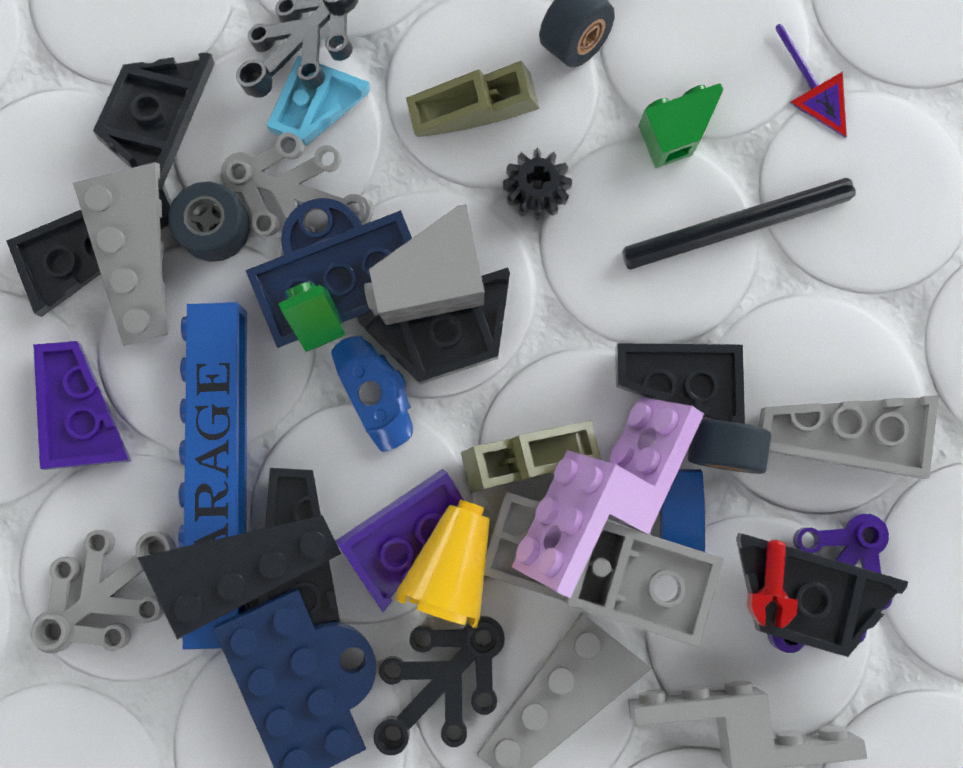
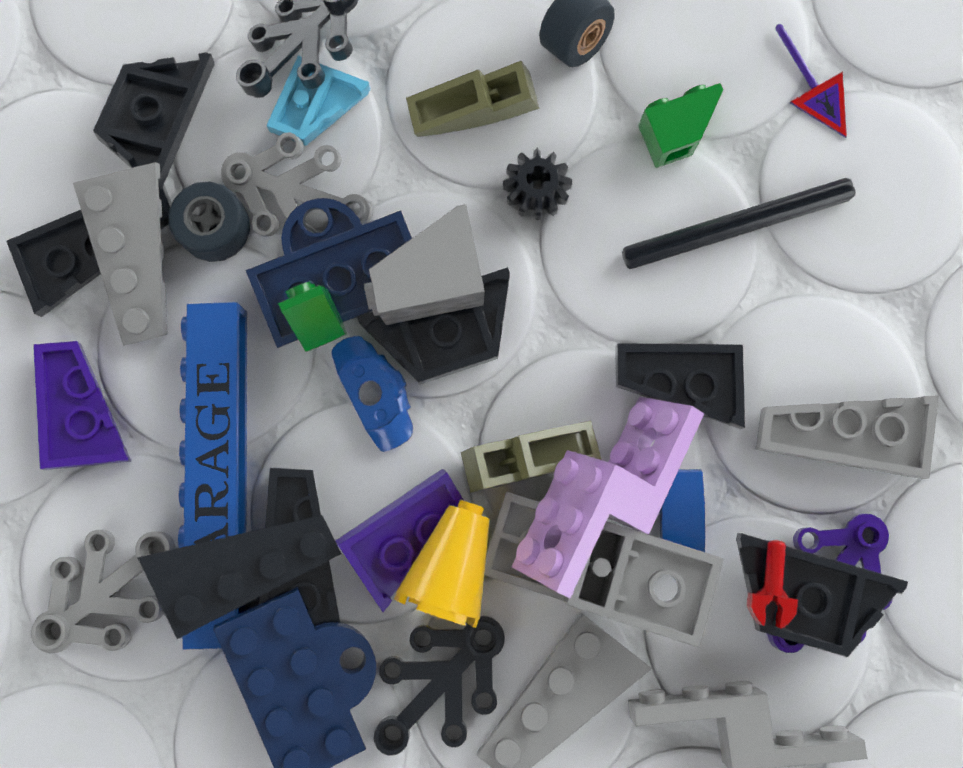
black wheel [688,419,771,474] -> none

